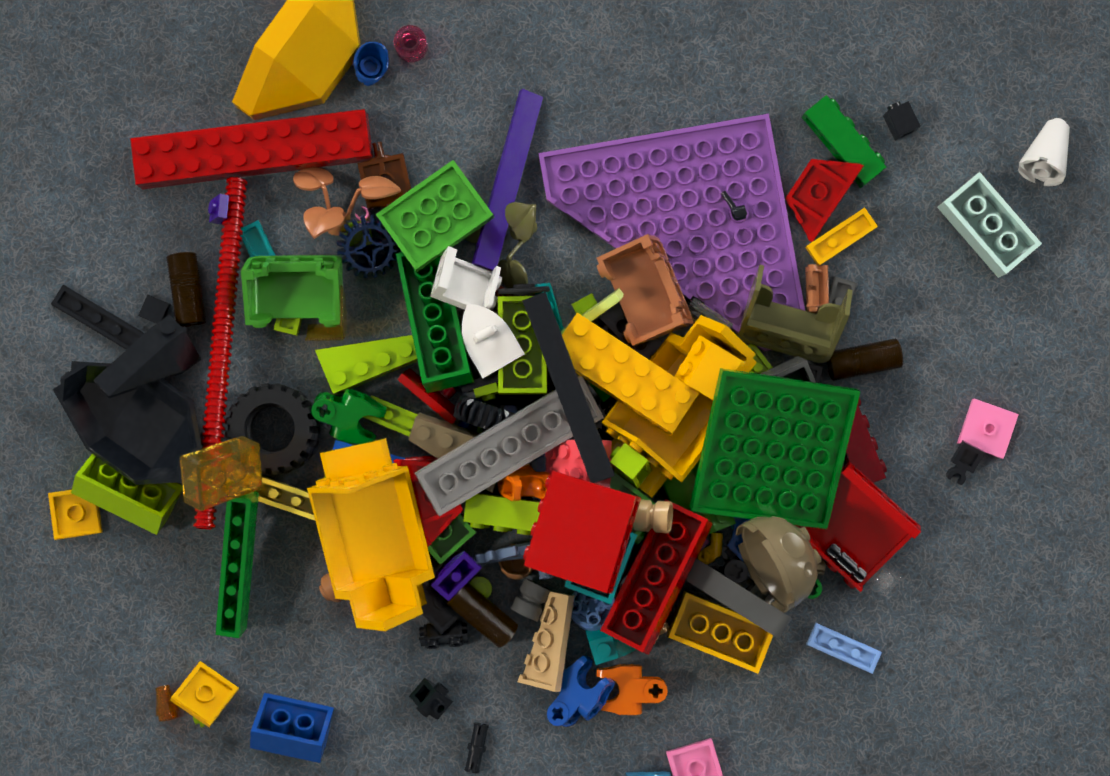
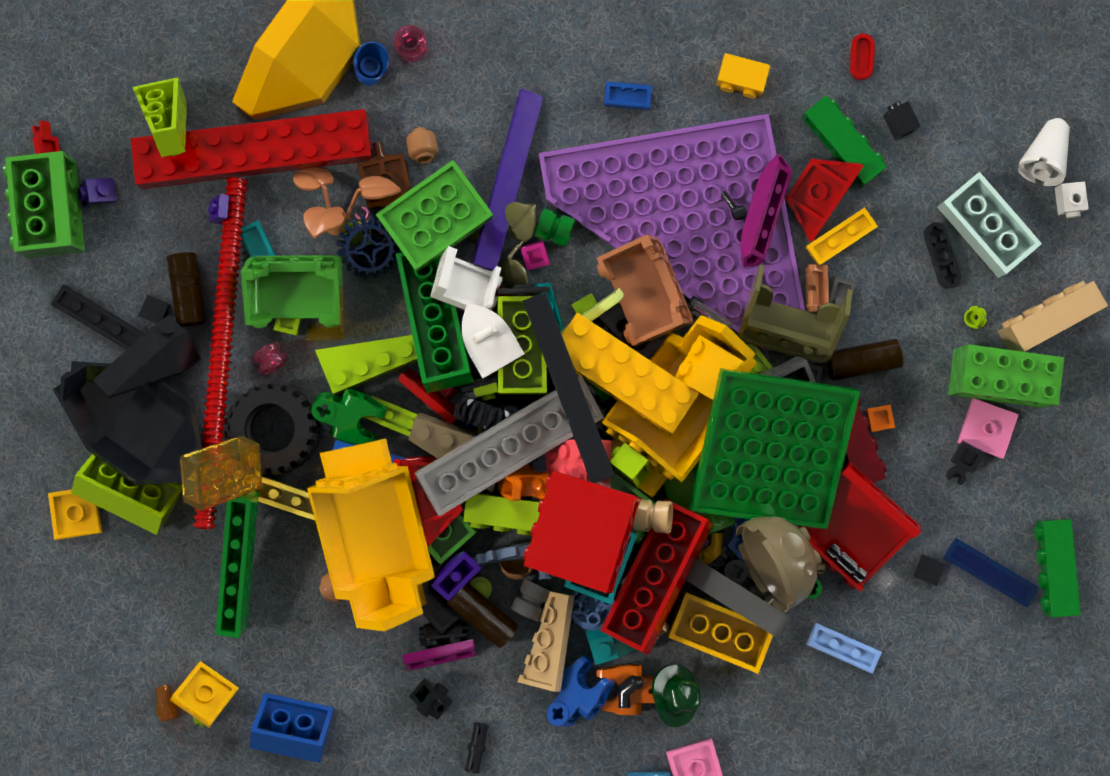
none -> bright green brick [3,151,85,258]
none -> red plate [32,120,61,154]
none -> dark purple bracket [77,178,117,207]
none -> lime wedge [133,77,187,157]
none -> clear pink wheel [251,342,289,375]
none -> magenta tile [402,639,477,671]
none -> medium nougat head [406,127,438,164]
none -> dark pink plate [521,240,550,271]
none -> green wheel [535,208,575,248]
none -> blue plate [604,81,652,111]
none -> black arm [618,675,643,708]
none -> dark green hat [652,665,701,727]
none -> yellow brick [716,53,770,99]
none -> magenta brick [740,154,792,268]
none -> red tile [849,33,875,81]
none -> orange plate [866,405,895,432]
none -> black tile [913,555,946,586]
none -> black beam [923,222,961,289]
none -> clear blue tile [943,538,1039,607]
none -> bright green brick [948,344,1064,408]
none -> lime plate [964,306,987,329]
none -> tan brick [998,280,1108,352]
none -> green brick [1033,519,1081,617]
none -> white brick [1055,181,1088,219]

